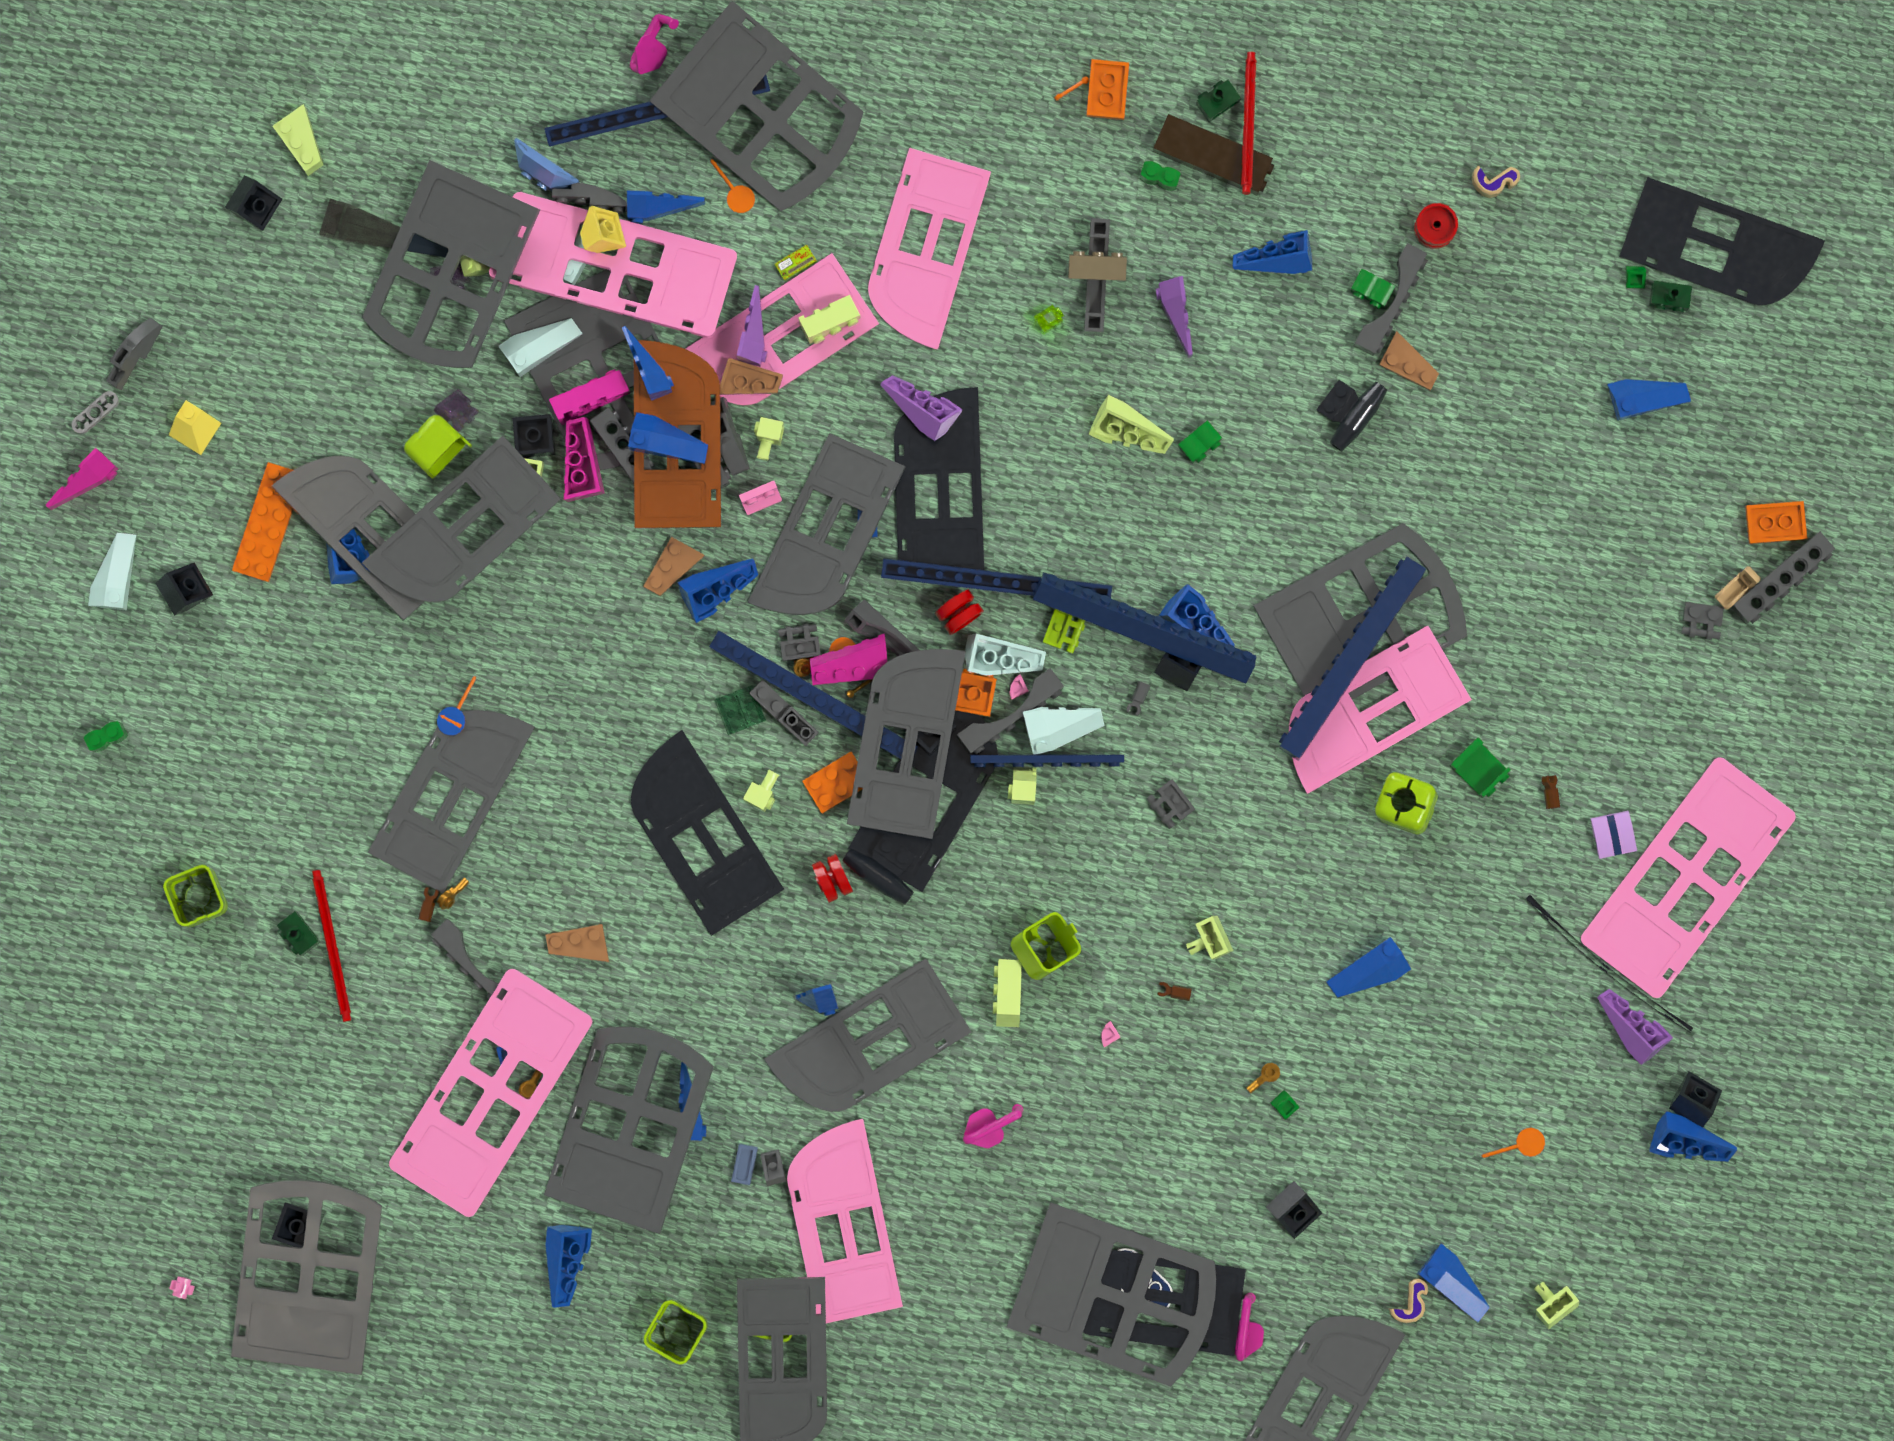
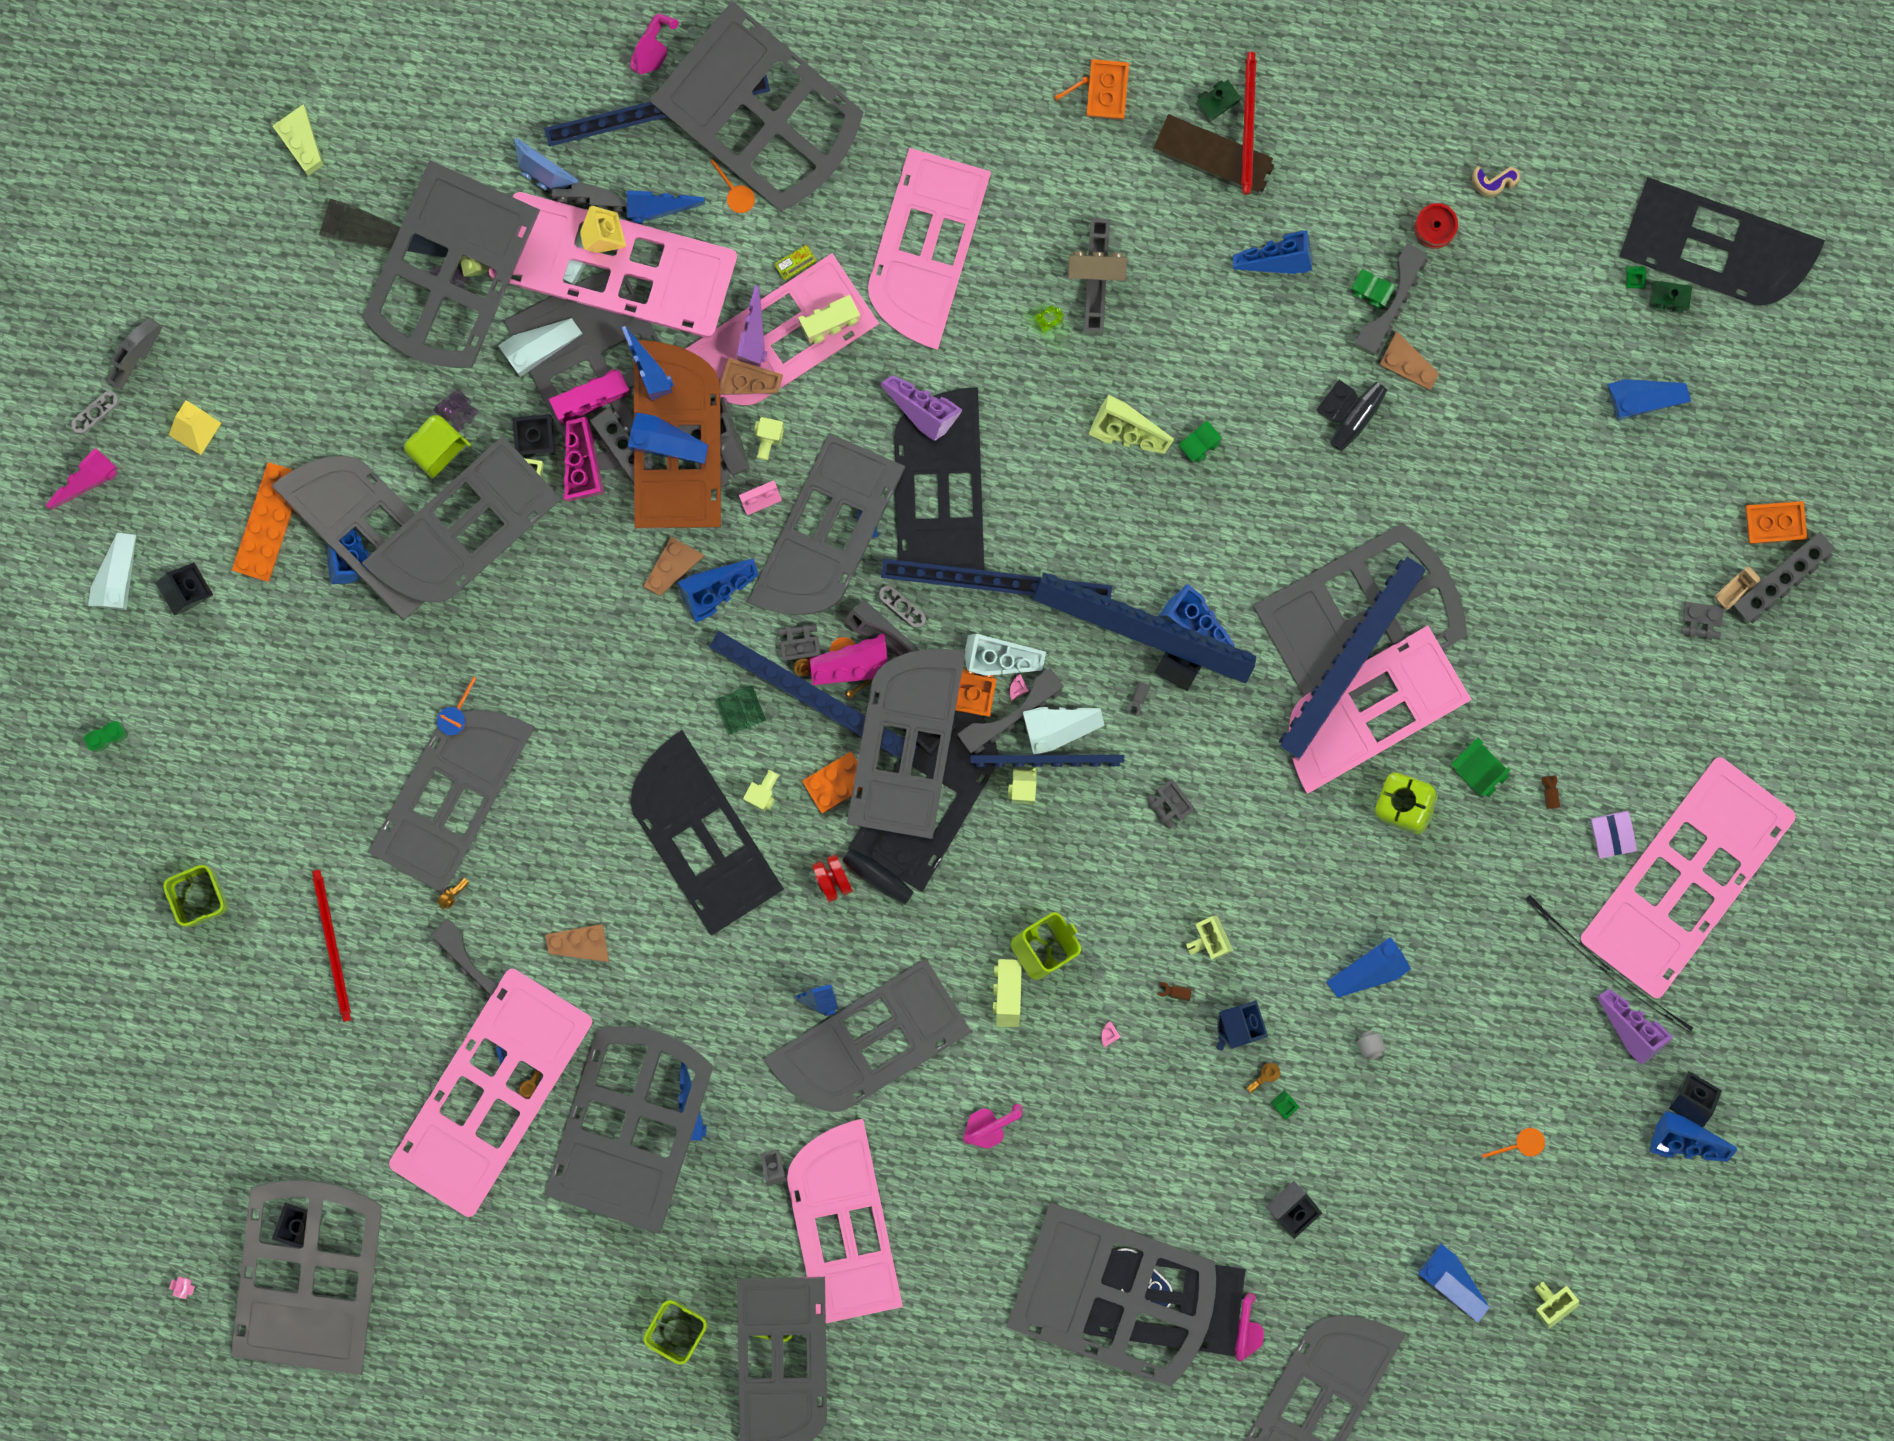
black slope [225,175,282,231] -> none
dark green brick [277,911,321,956] -> none
reddish brown bar [418,887,439,922] -> none
blue wedge [545,1225,592,1308] -> none
sand blue tile [731,1144,758,1185] -> none
dark grey slope [749,679,819,746] -> none
red wheel [935,589,984,635] -> none
lime plate [1043,609,1085,654] -> none
green brick [1140,161,1181,191] -> none
medium lavender wedge [1155,276,1193,358] -> none
animal [1388,1278,1428,1323] -> none
none -> light grey beam [879,586,926,628]
none -> dark blue piece [1216,1000,1268,1051]
none -> light grey head [1357,1031,1385,1061]

